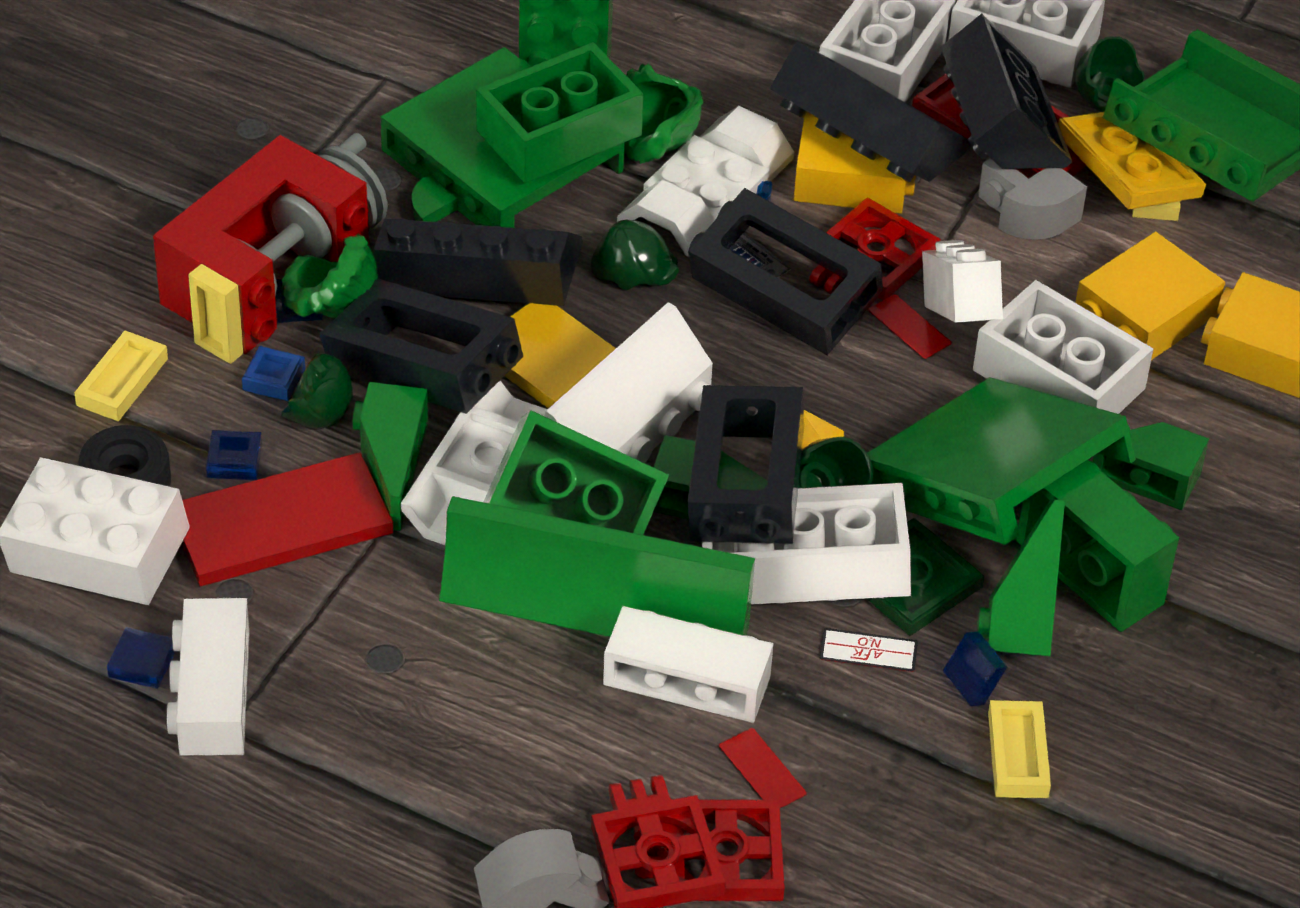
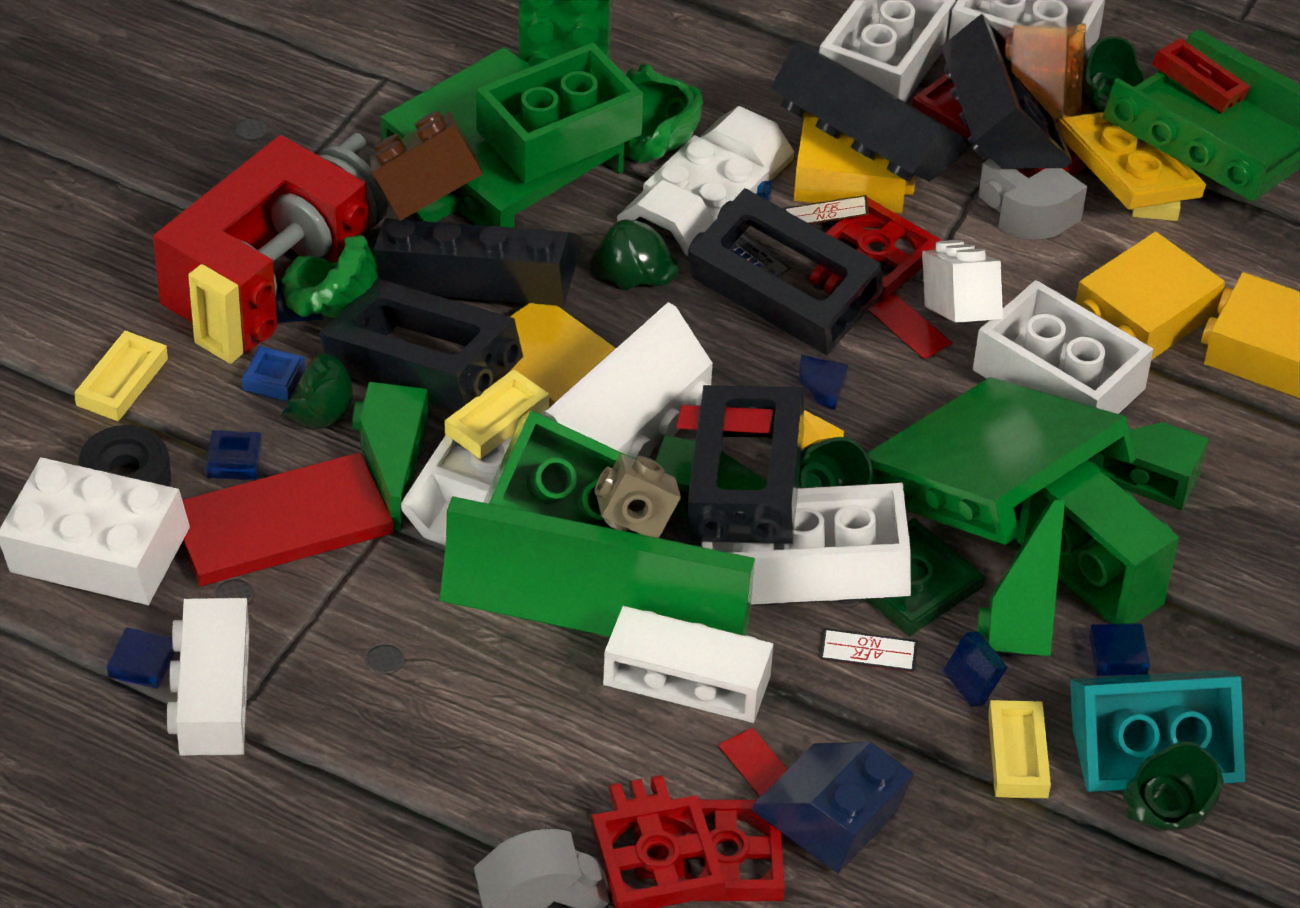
none -> reddish brown brick [370,111,483,221]
none -> light yellow tile [445,369,549,459]
none -> dark tan brick [595,453,681,538]
none -> red sticker [676,405,773,433]
none -> dark blue slope [752,742,914,874]
none -> white sticker [784,195,869,224]
none -> clear blue tile [799,355,848,410]
none -> clear orange slope [1006,20,1086,119]
none -> teal slope [1070,670,1245,792]
none -> clear blue tile [1089,623,1150,676]
none -> dark green hair [1123,741,1223,832]
none -> red tile [1152,38,1250,113]

